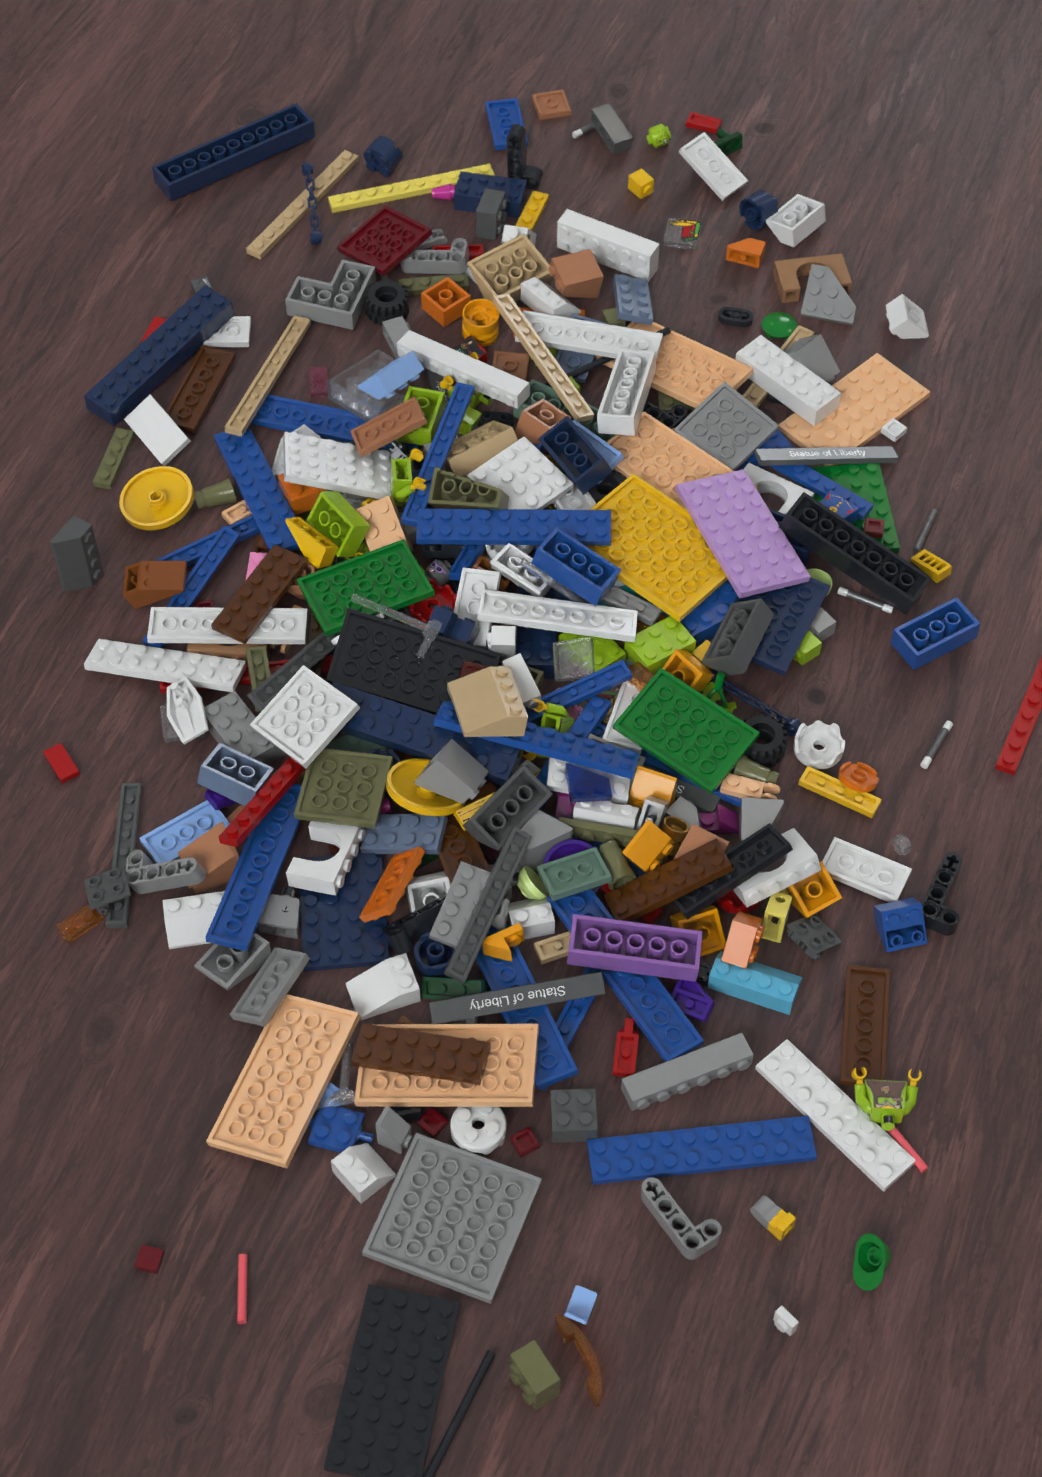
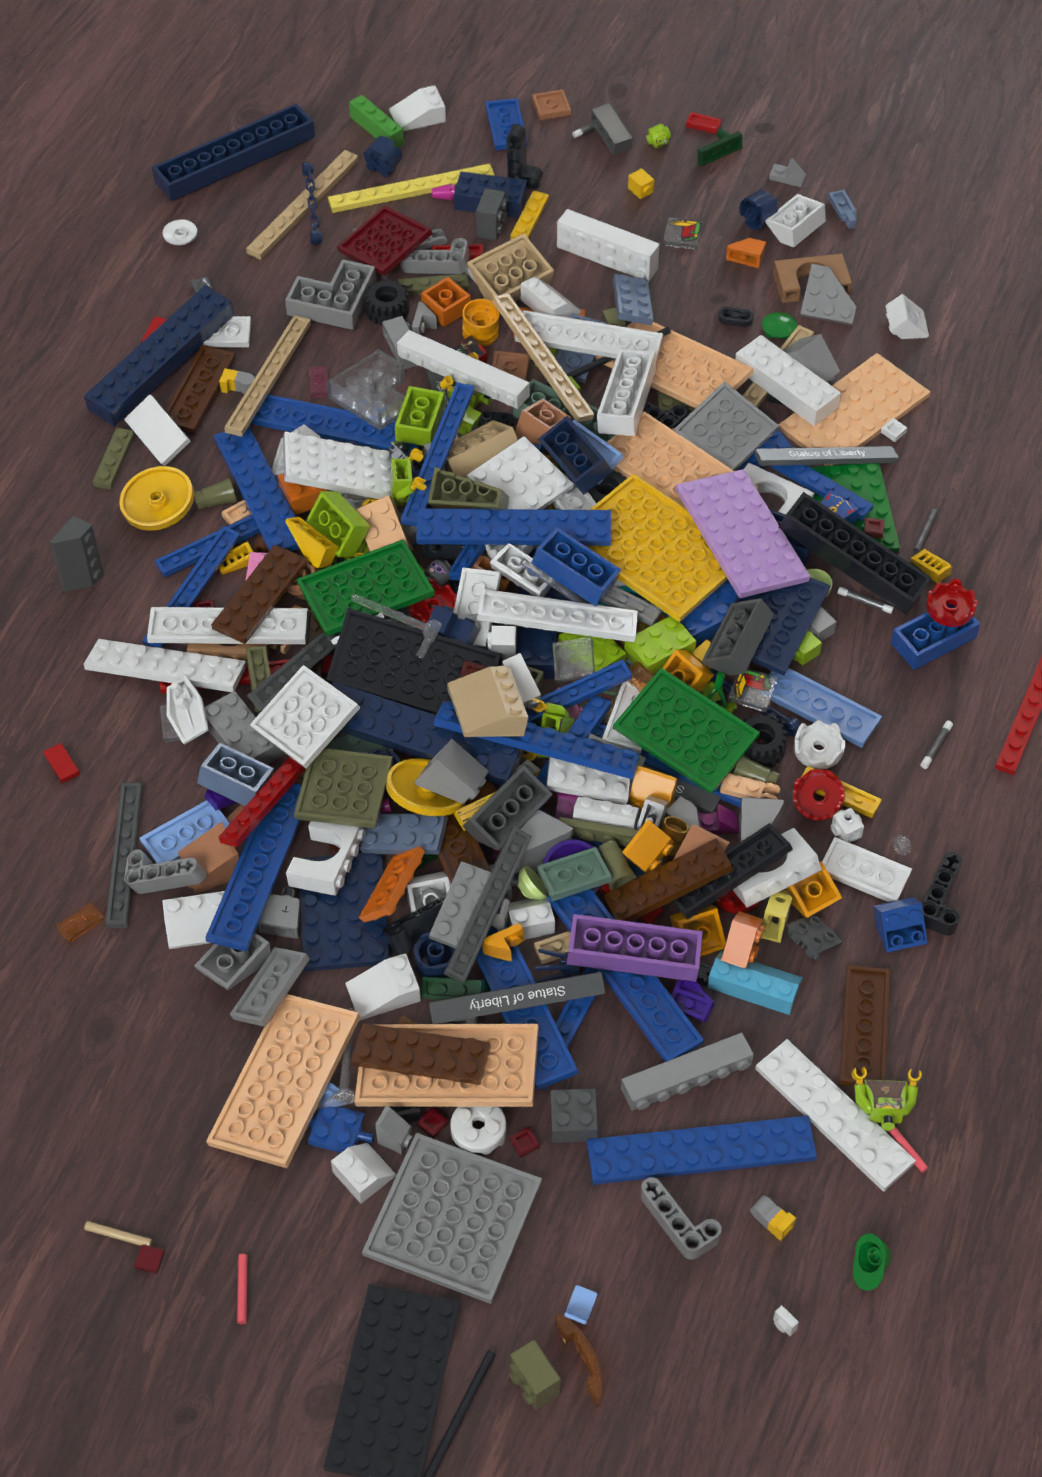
dark grey hinge [84,865,131,915] -> none
dark orange slope [123,561,187,609] -> none
nougat tile [350,397,427,457] -> none
light blue slope [357,351,424,400] -> none
white torso [501,225,537,246] -> none
nougat slope [549,249,604,299] -> none
clear blue wing [565,763,612,803] -> none
red hinge [613,1018,639,1077] -> none
white plate [679,132,748,201] -> none
orange tile [838,762,879,792] -> none
none -> tan bar [84,1221,153,1247]
none -> white dish [163,220,197,245]
none -> leg [219,368,255,394]
none -> yellow slope [219,541,254,575]
none -> bright green brick [349,95,404,148]
none -> white slope [389,86,446,131]
none -> light grey slope [412,302,437,335]
none -> dark blue plant [534,949,579,983]
none -> tile [728,669,779,712]
none -> medium blue plate [758,668,882,748]
none -> light grey slope [769,158,806,187]
none -> red plate [793,769,845,822]
none -> sand blue hinge [828,190,857,229]
none -> white brick [831,808,864,843]
none -> red plate [926,578,978,627]

